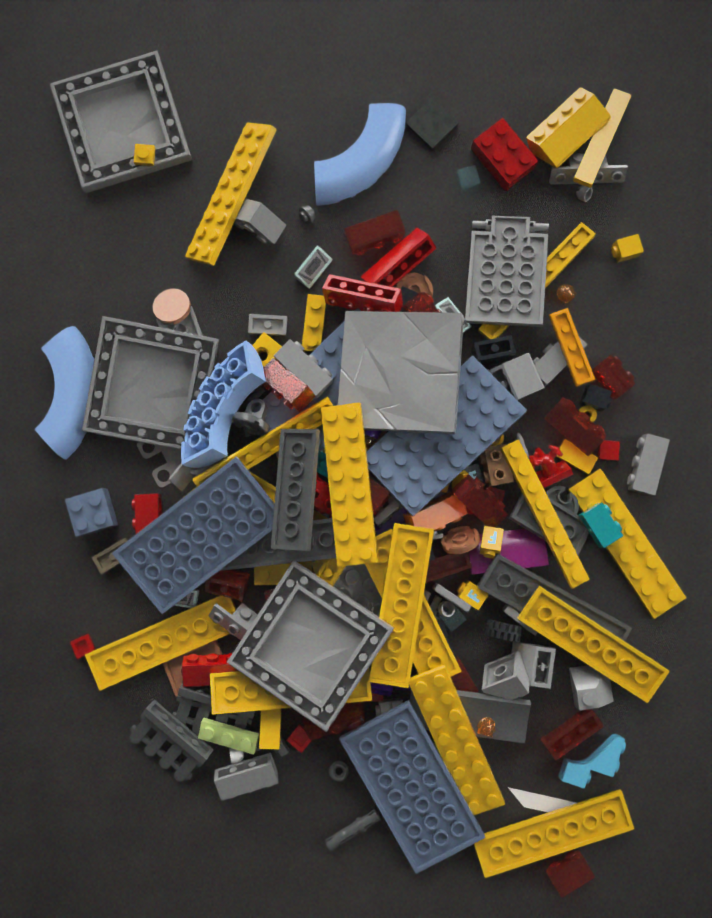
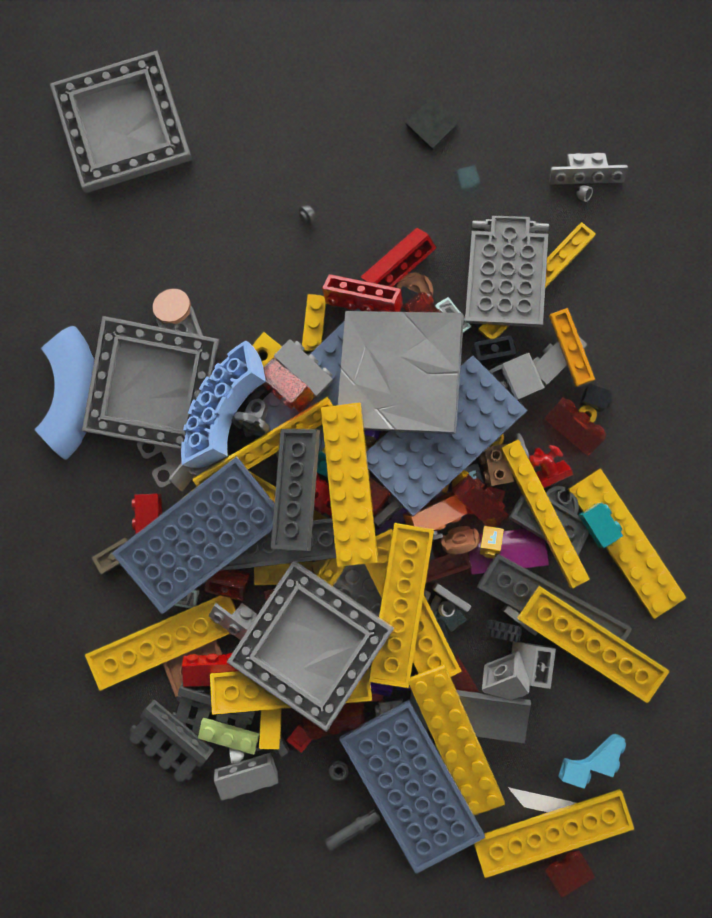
sand blue brick [65,488,118,537] -> none
red tile [70,633,96,659] -> none
yellow plate [133,144,156,166] -> none
yellow plate [185,122,277,266] -> none
light grey brick [234,199,286,244] -> none
light grey plate [248,314,288,336] -> none
slope [294,245,333,289] -> none
light blue brick [314,103,406,206] -> none
clear red brick [344,209,406,255] -> none
yellow brick [457,580,489,610] -> none
red brick [471,117,538,191] -> none
clear orange plate [476,717,496,737] -> none
yellow slope [526,87,611,169] -> none
clear red brick [540,709,604,760] -> none
clear orange plate [556,284,576,304] -> none
yellow tile [556,439,598,474] -> none
light grey slope [569,665,614,710] -> none
yellow tile [573,89,631,188] -> none
clear red brick [591,354,636,400] -> none
red tile [598,440,620,461] -> none
yellow brick [611,234,644,263] -> none
light grey brick [627,433,670,496] -> none

